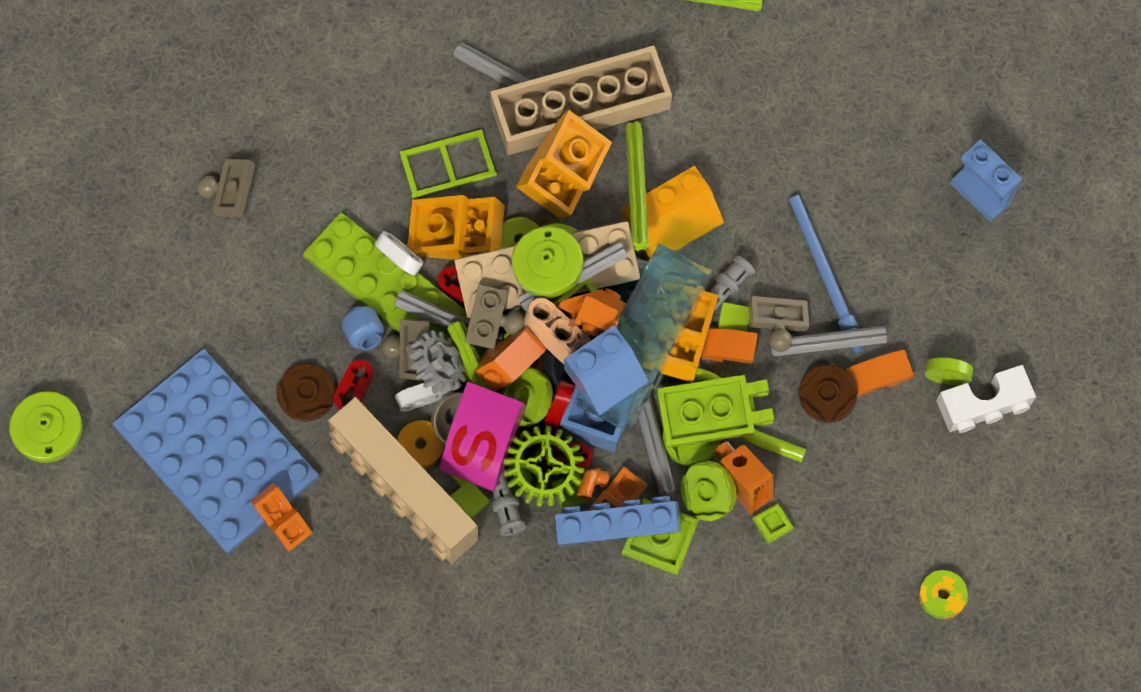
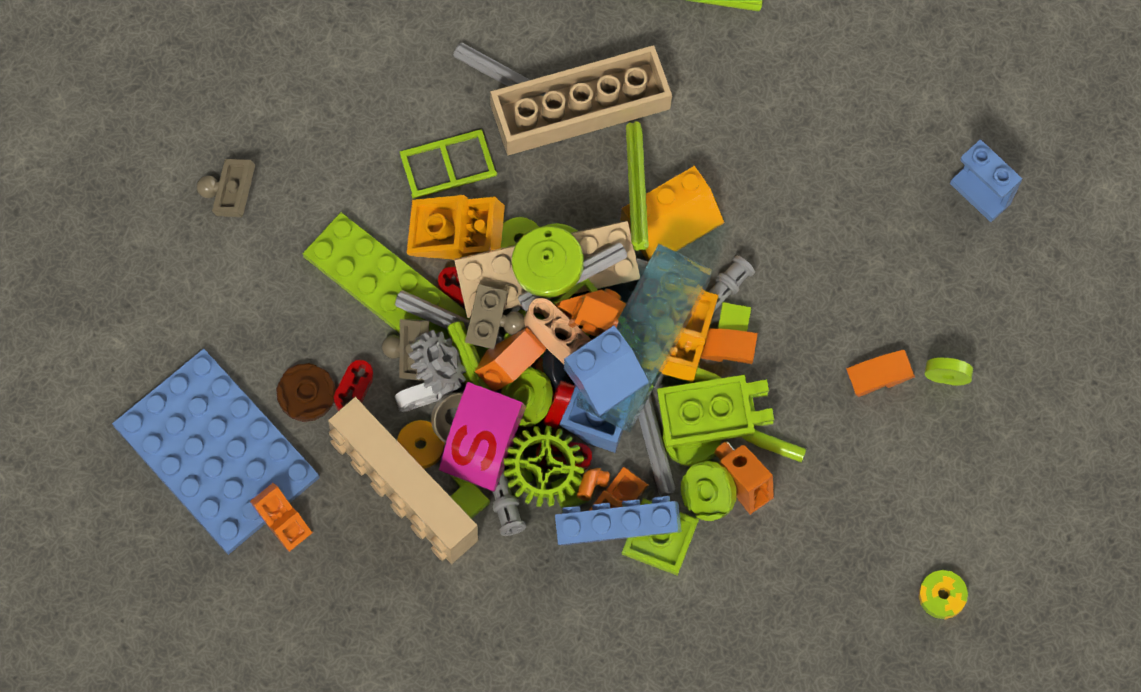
lime wheel [9,391,83,463] -> none
medium blue head [341,306,384,350] -> none
white beam [374,231,424,275] -> none
light orange slope [516,110,612,218] -> none
dark tan plate [748,296,809,352] -> none
lime tile [752,503,794,545] -> none
light grey axle [771,326,887,356] -> none
medium blue bar [789,195,864,353] -> none
reddish brown tile [799,365,858,424] -> none
white arch [936,365,1036,433] -> none

